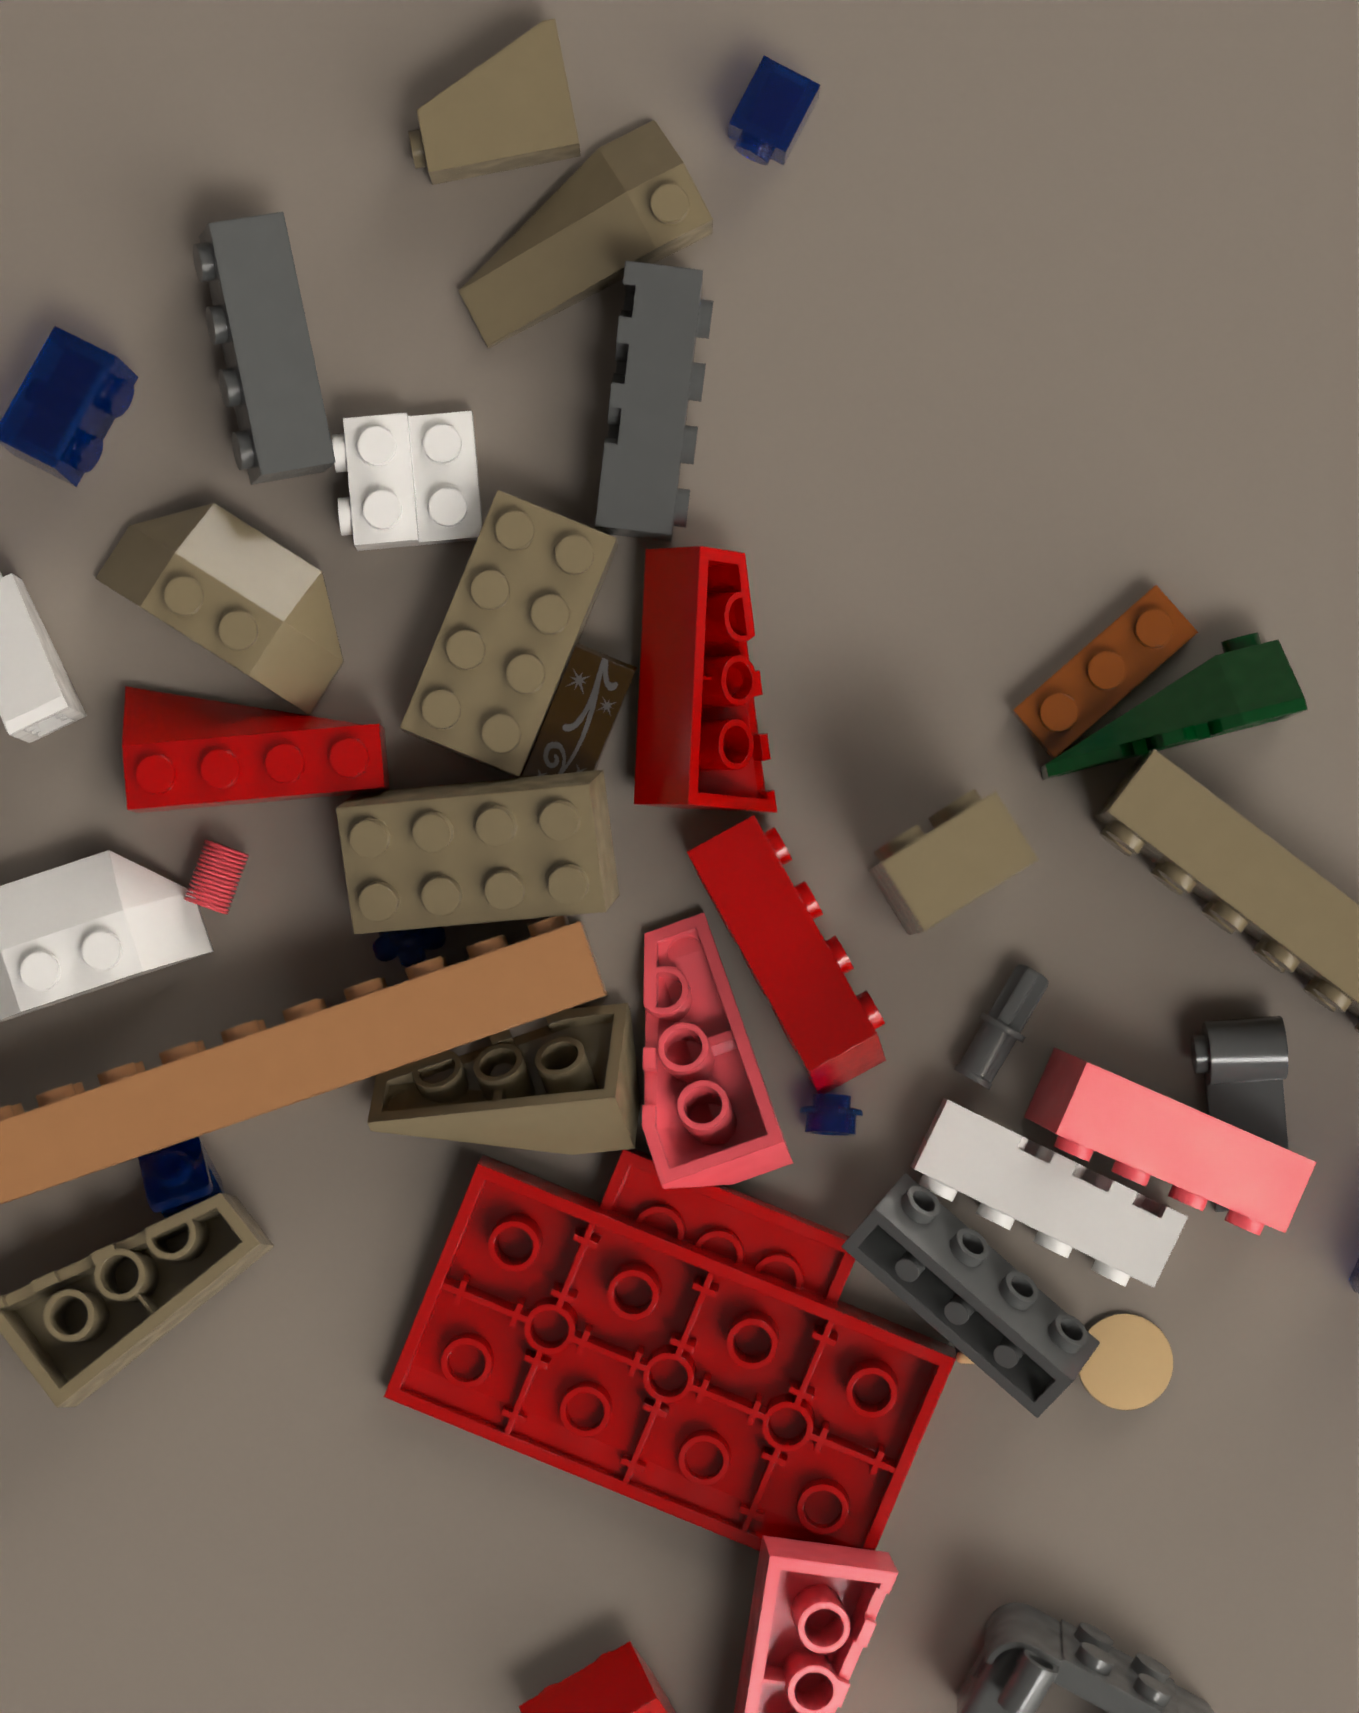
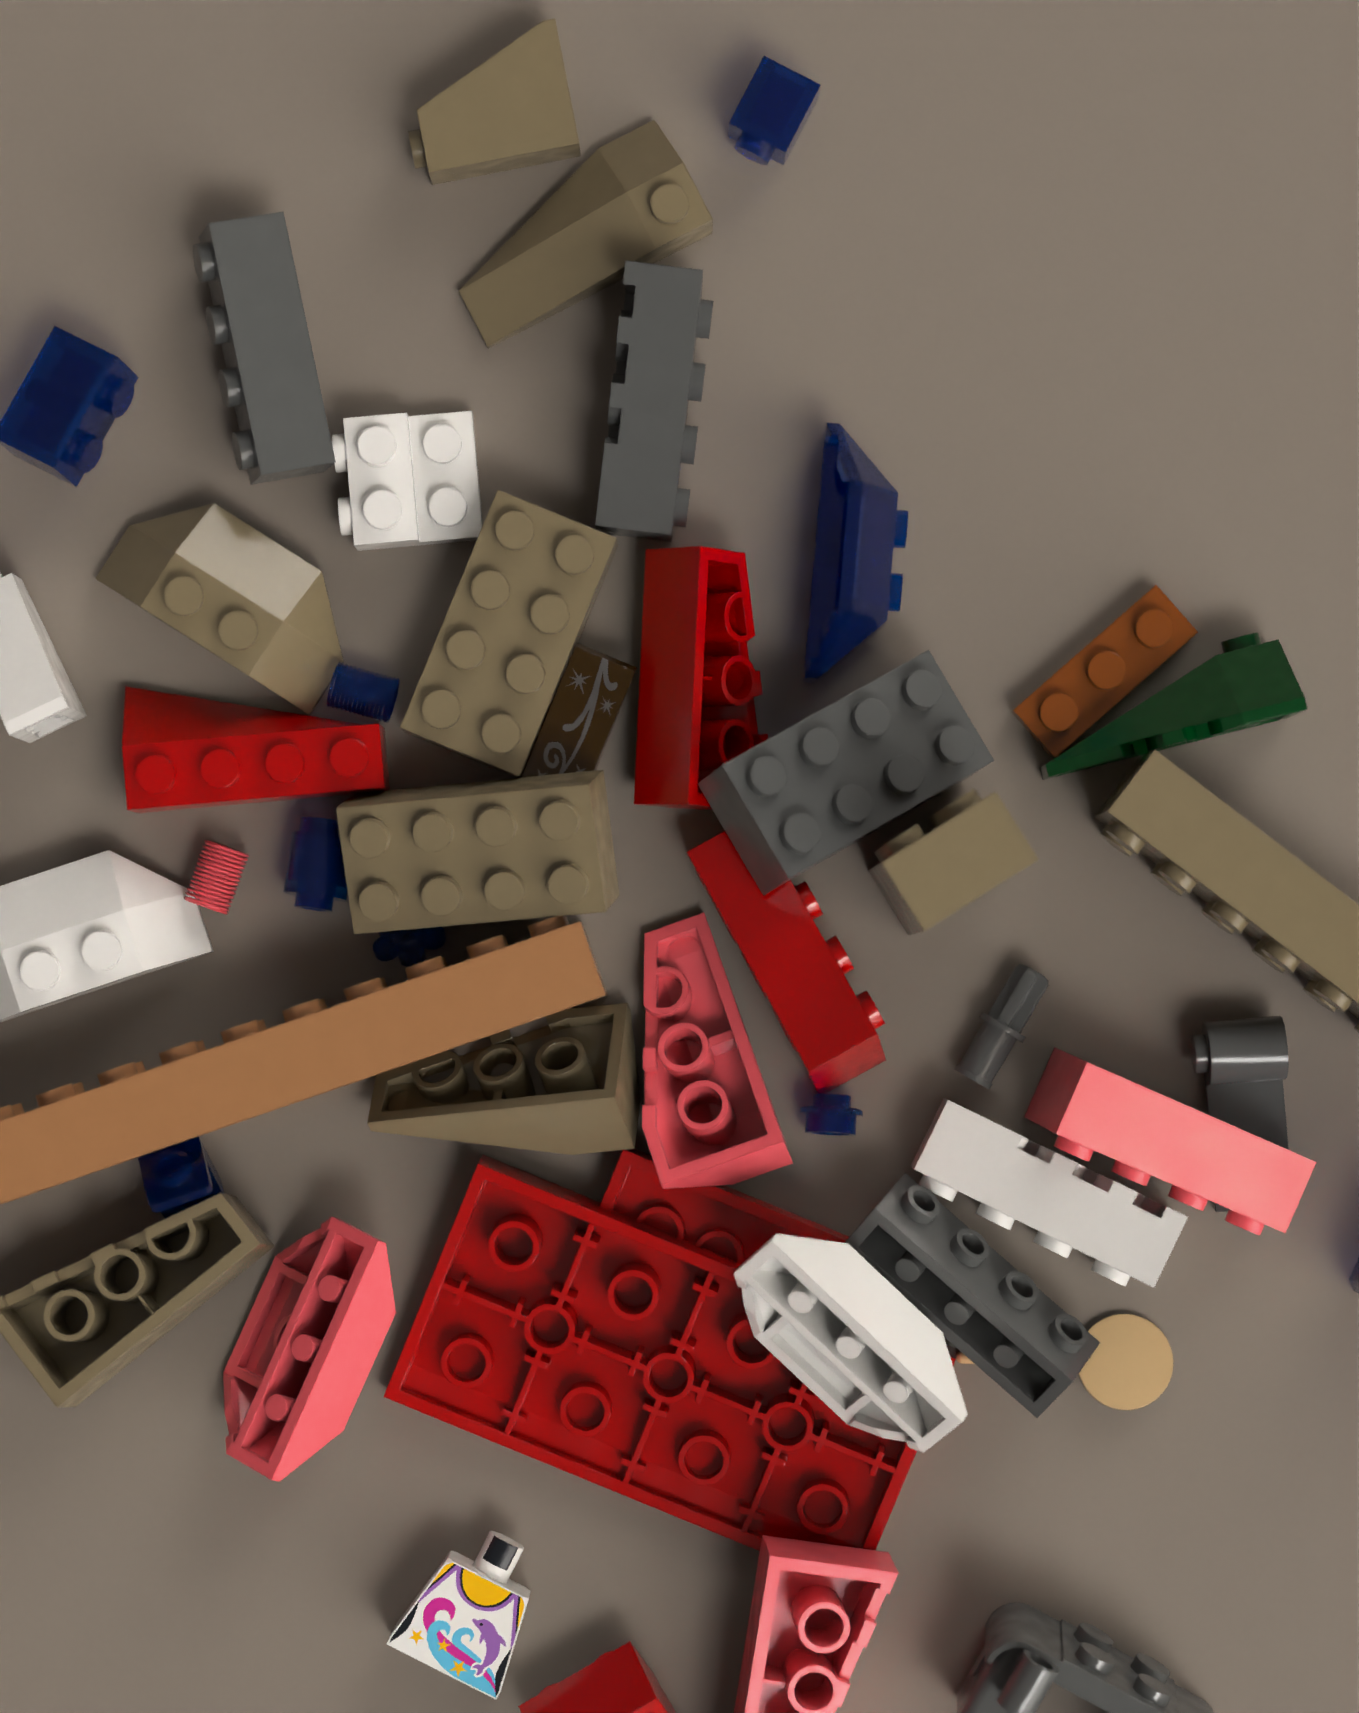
none -> coral wedge [223,1217,396,1482]
none -> clear blue brick [283,817,348,912]
none -> clear blue piece [326,662,400,723]
none -> torso [387,1531,530,1700]
none -> dark grey brick [698,650,994,895]
none -> white wedge [734,1234,968,1453]
none -> clear blue wedge [803,423,908,684]

